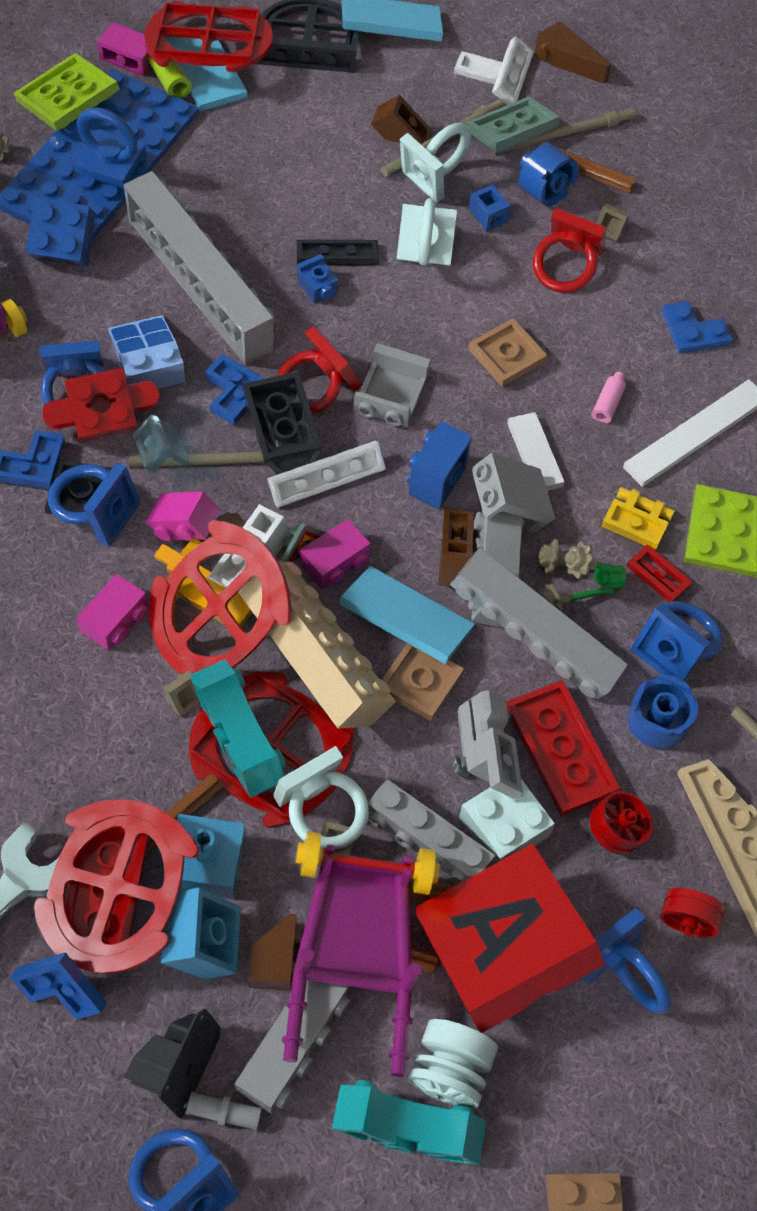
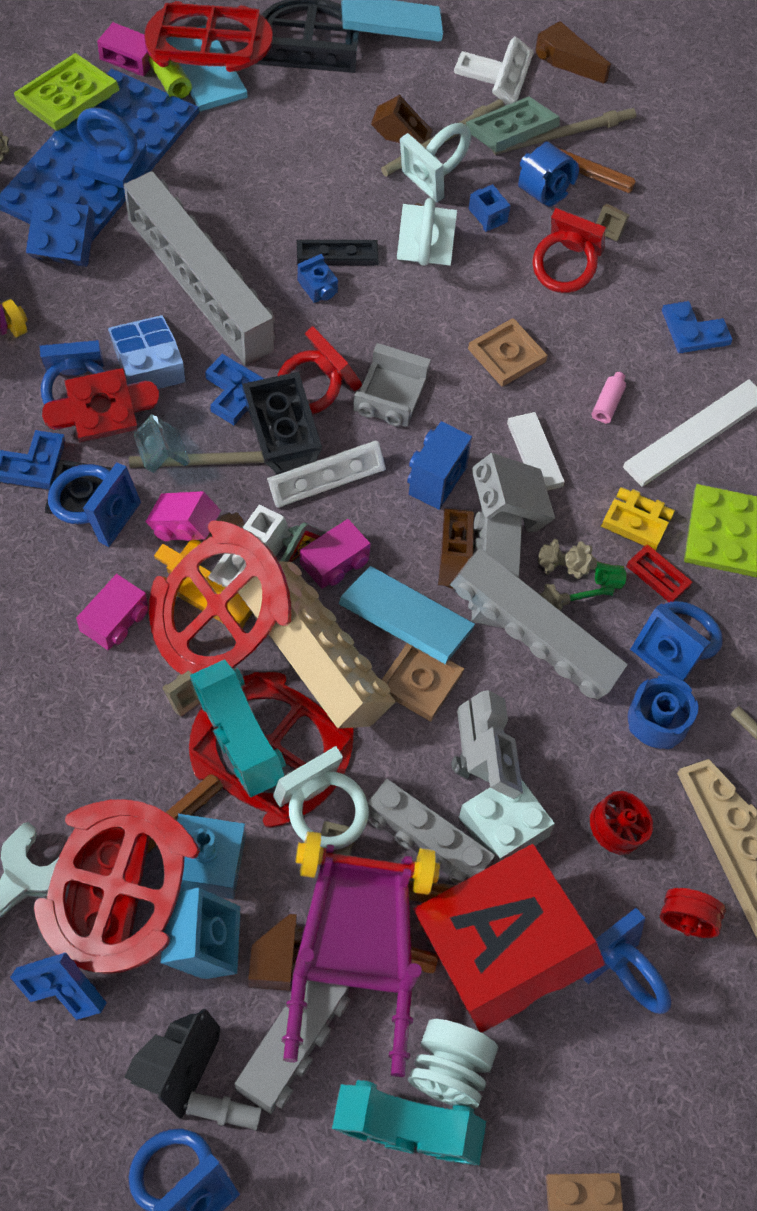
red plate [506,680,621,816] -> none

